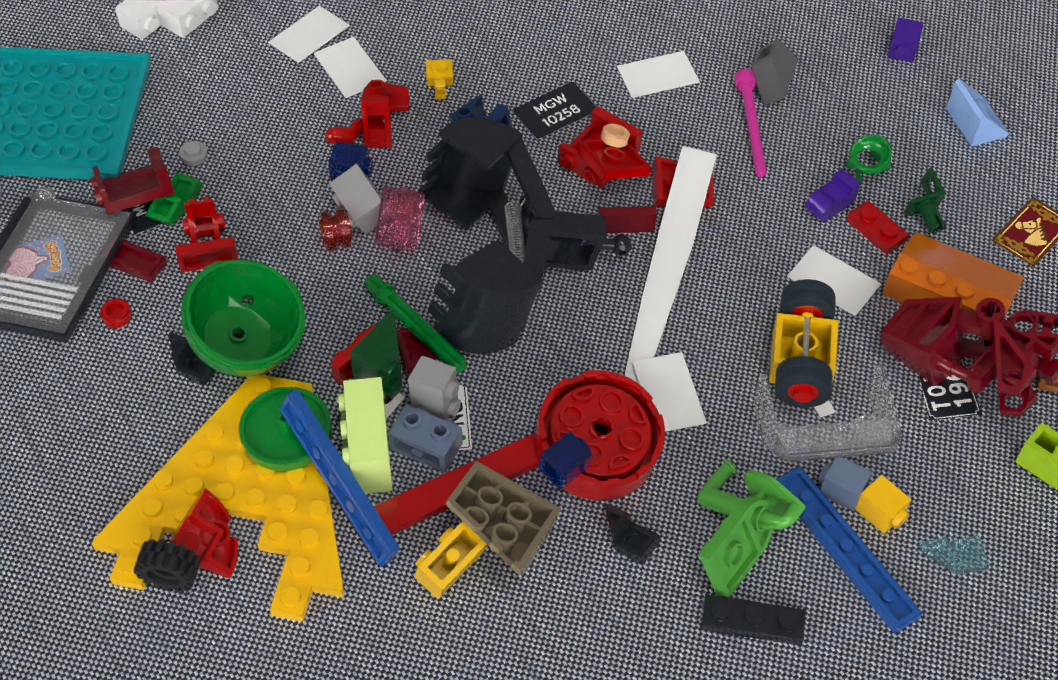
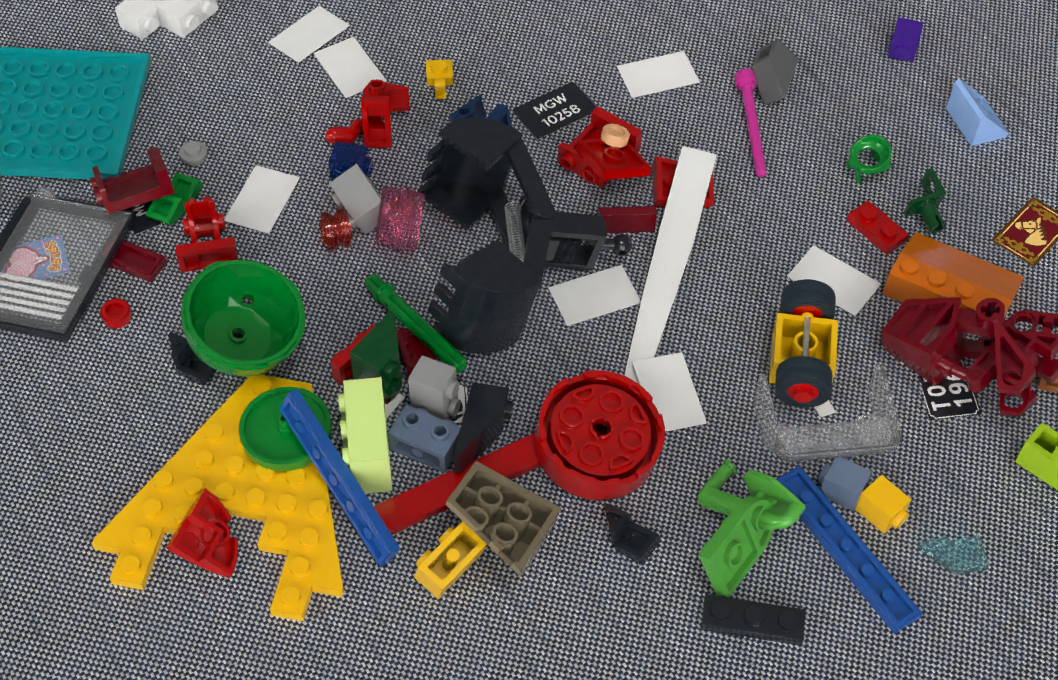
black tyre [134,539,201,592] -> none
clear blue brick [538,431,592,490] -> none
dark purple leg [805,168,860,222] -> none
none -> white sticker [225,165,300,233]
none -> black slope [454,382,514,474]
none -> white sticker [549,265,641,326]

